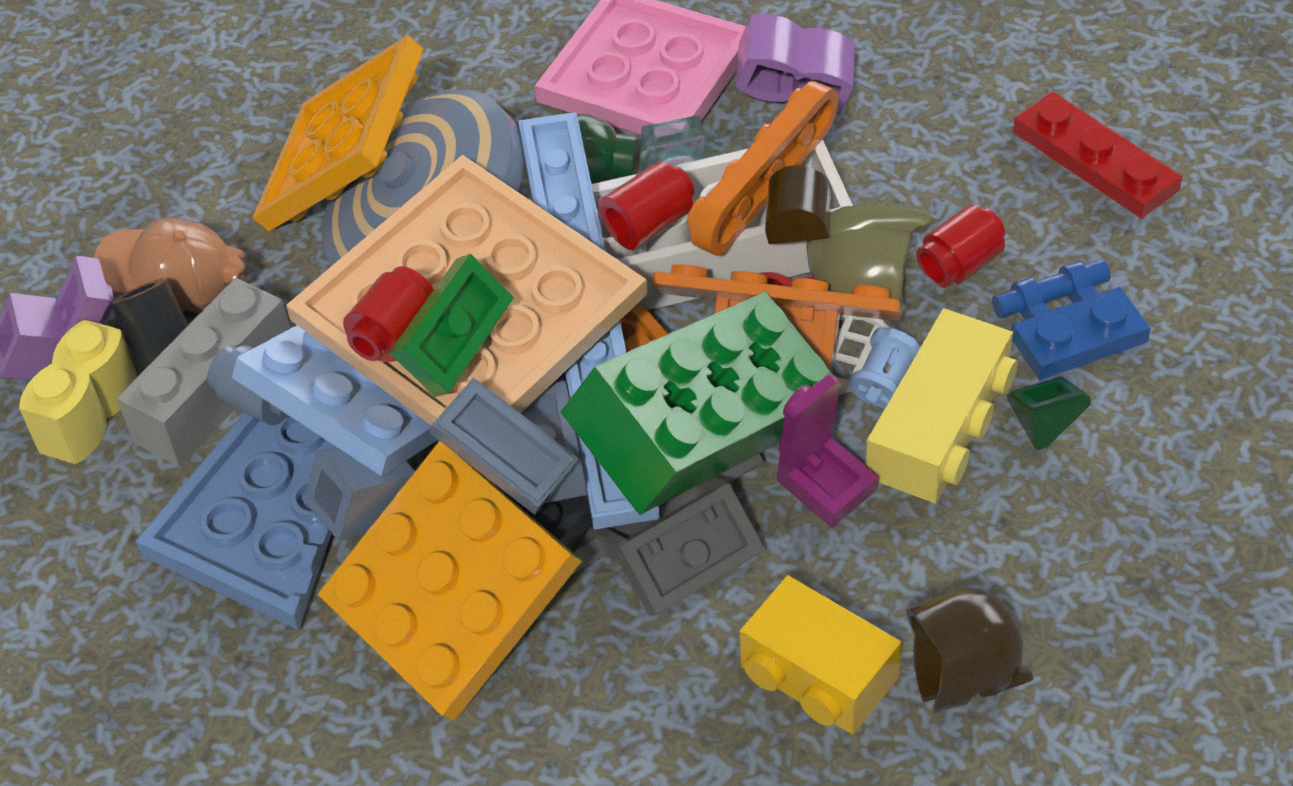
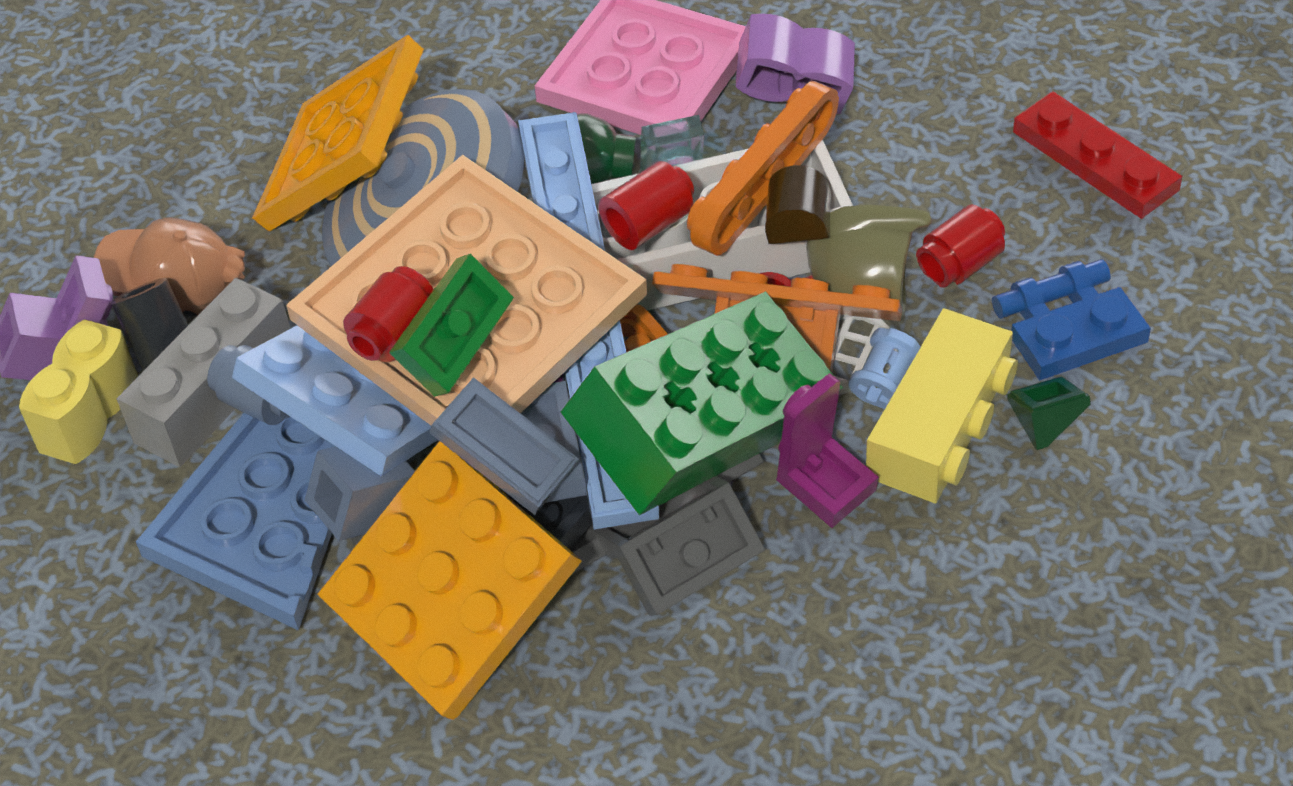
yellow brick [740,575,902,735] -> none
dark brown helmet [906,588,1034,713] -> none

